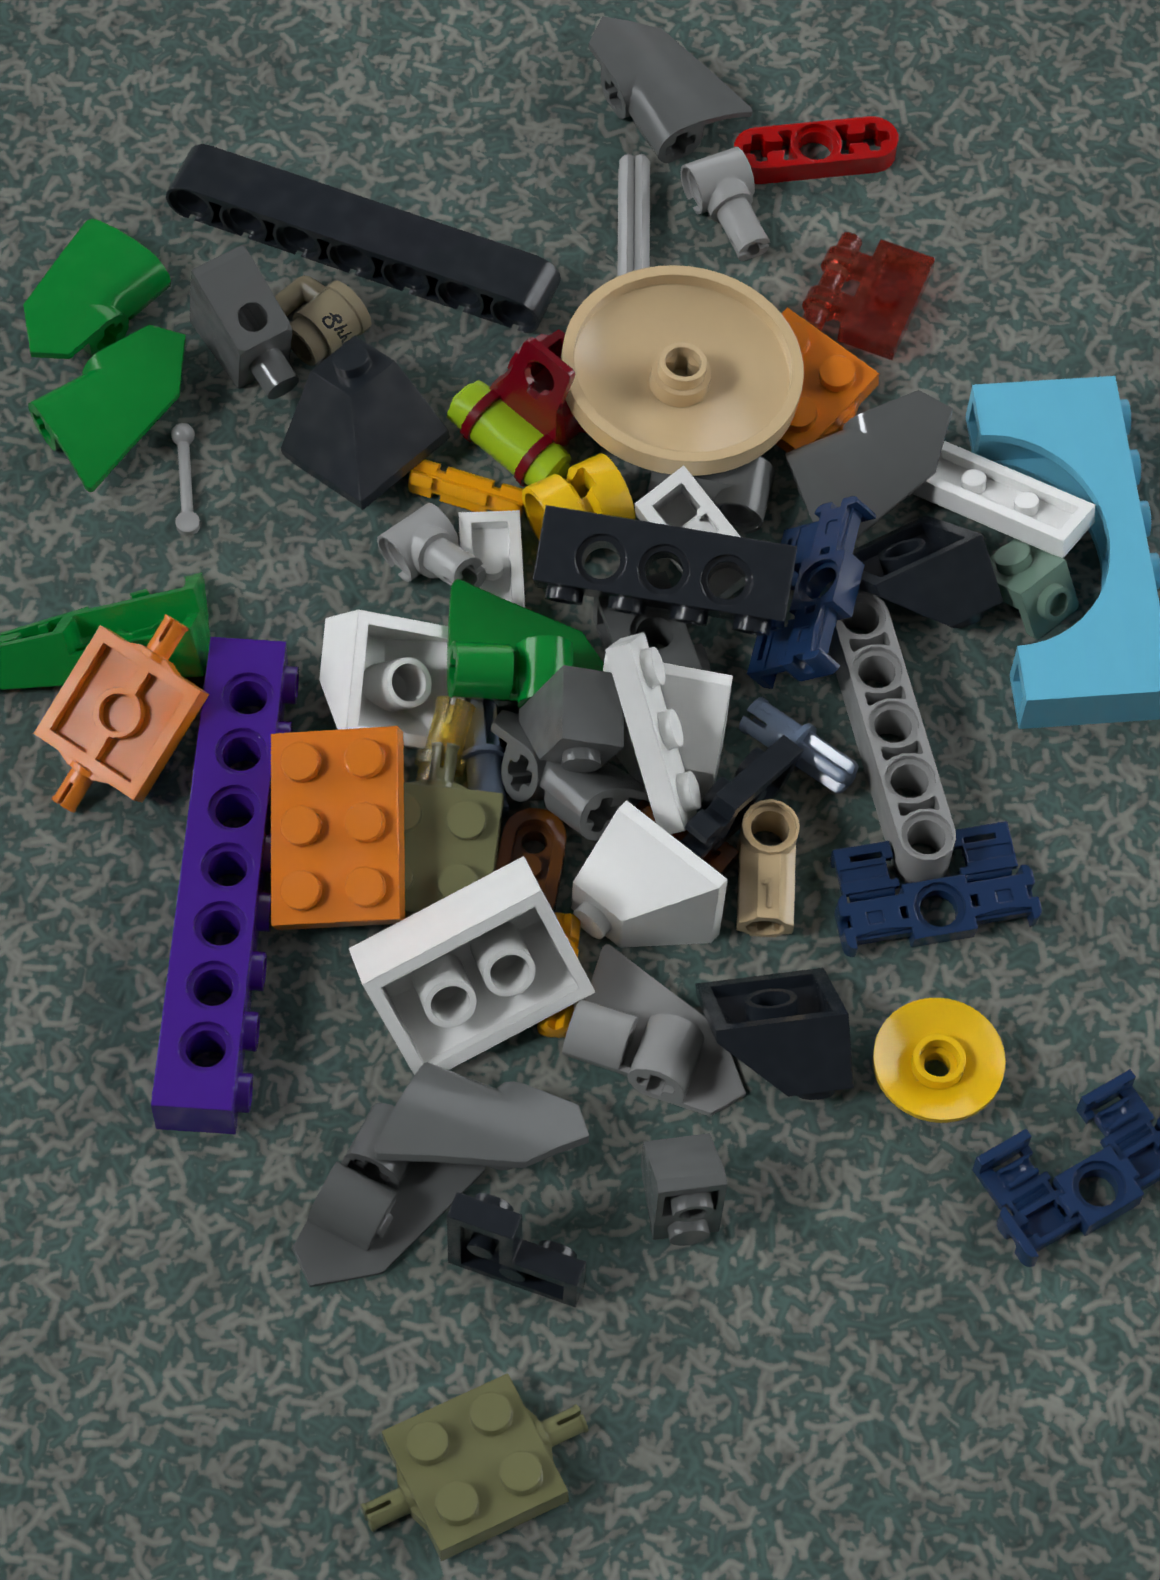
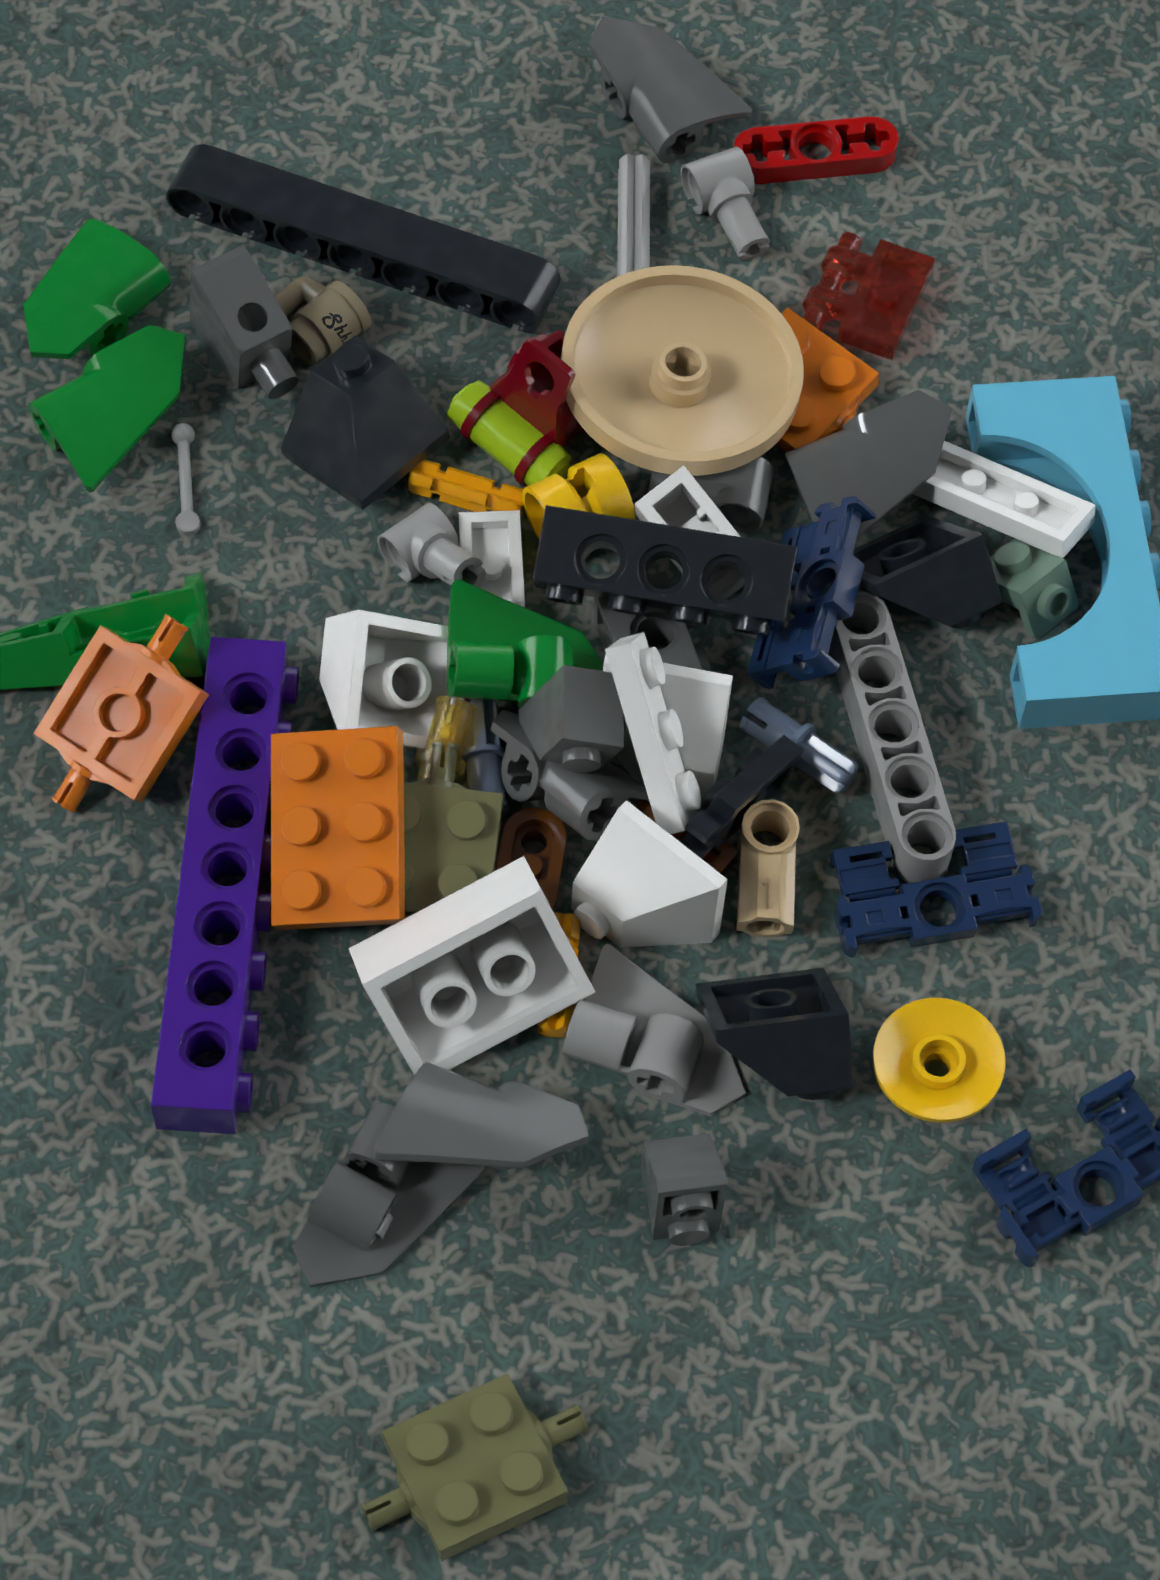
black plate [447,1192,586,1308] -> none

